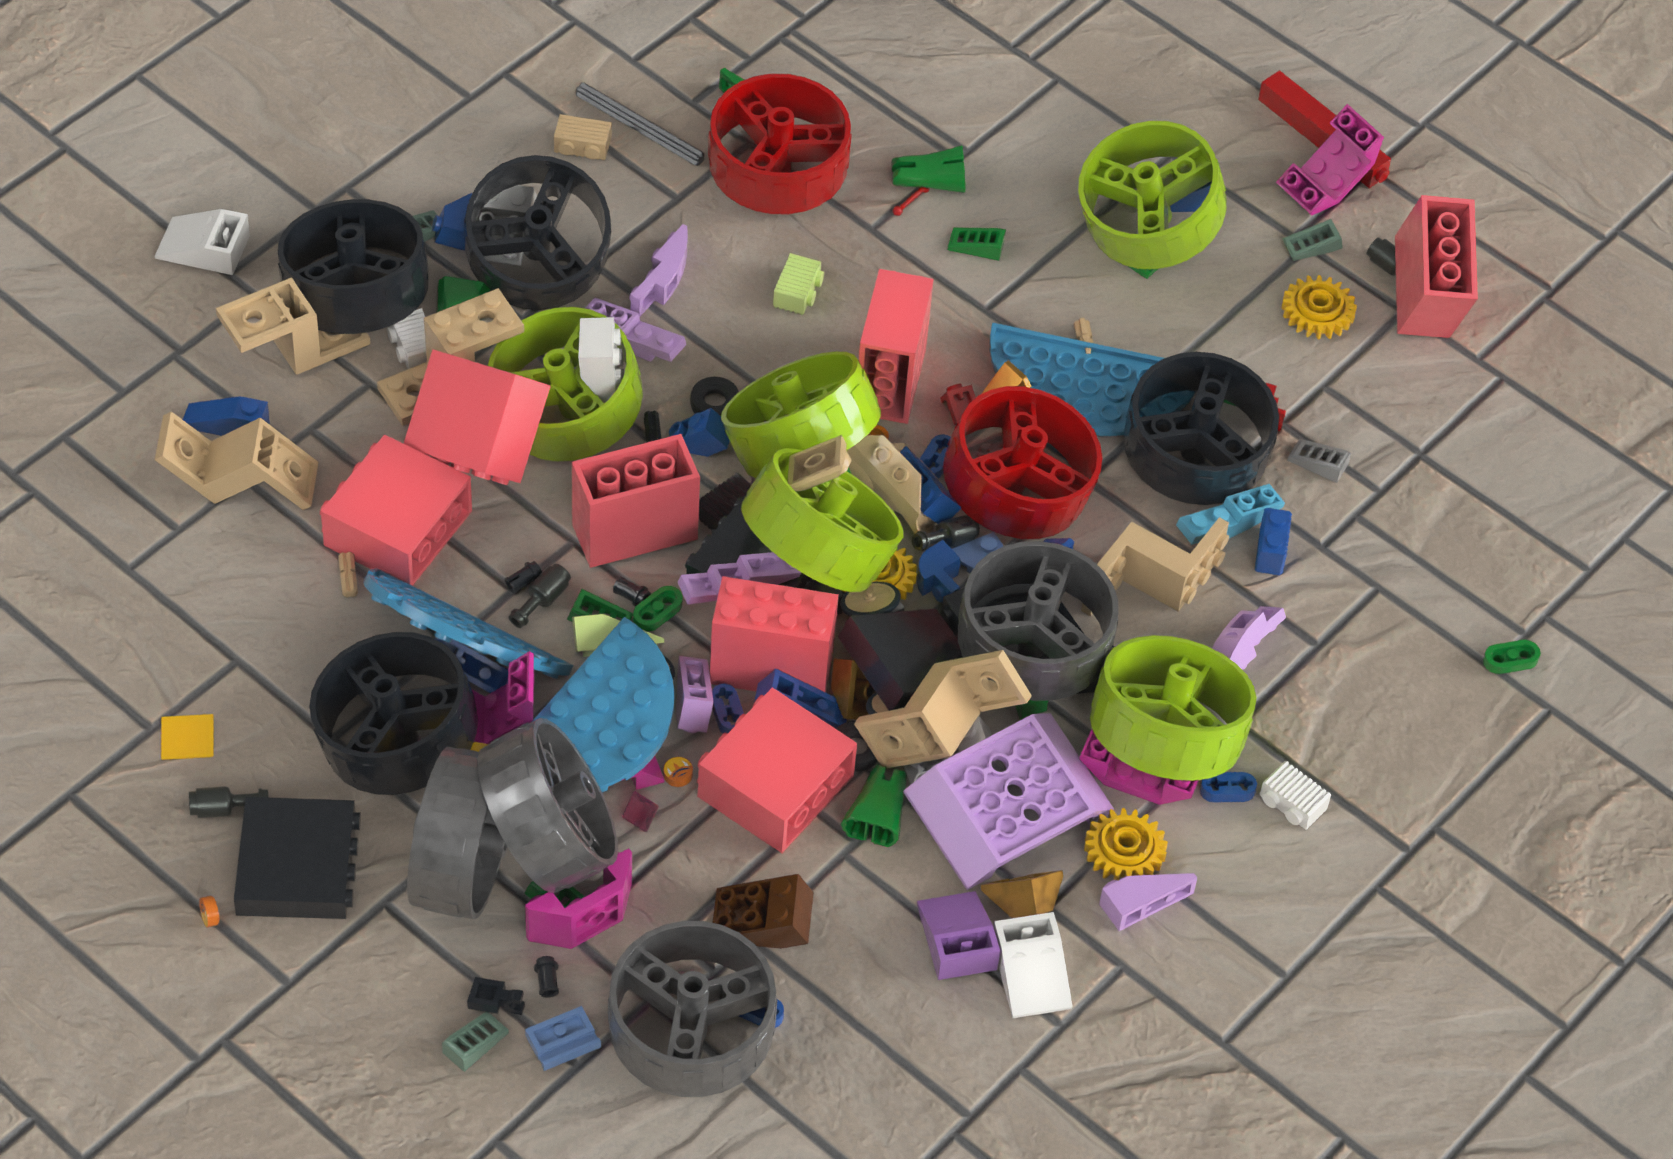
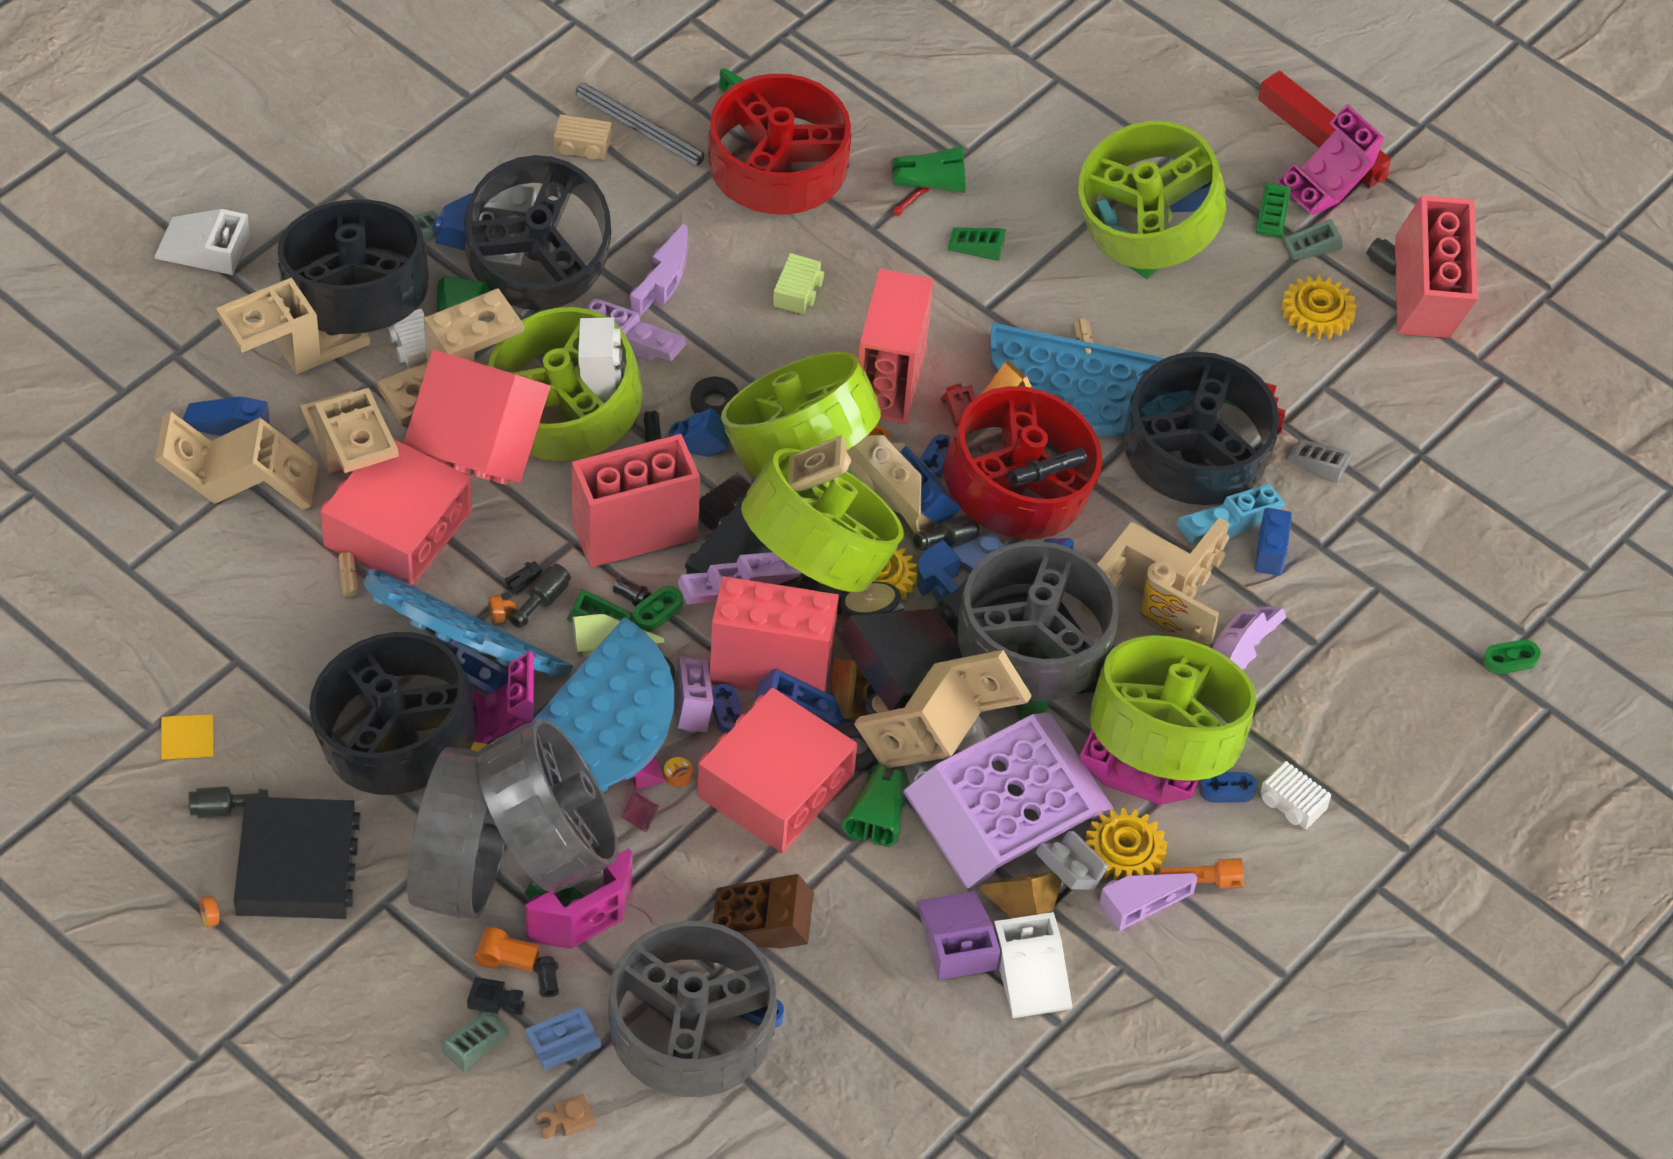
none -> tan bracket [300,387,399,474]
none -> orange piece [474,927,540,972]
none -> orange tile [488,595,516,624]
none -> medium nougat plate [535,1094,595,1139]
none -> black pin [1008,447,1087,487]
none -> light grey bracket [1035,831,1108,890]
none -> medium azure plate [1094,199,1127,233]
none -> tan door [1140,562,1219,648]
none -> orange piece [1159,858,1244,889]
none -> green slope [1256,183,1291,239]

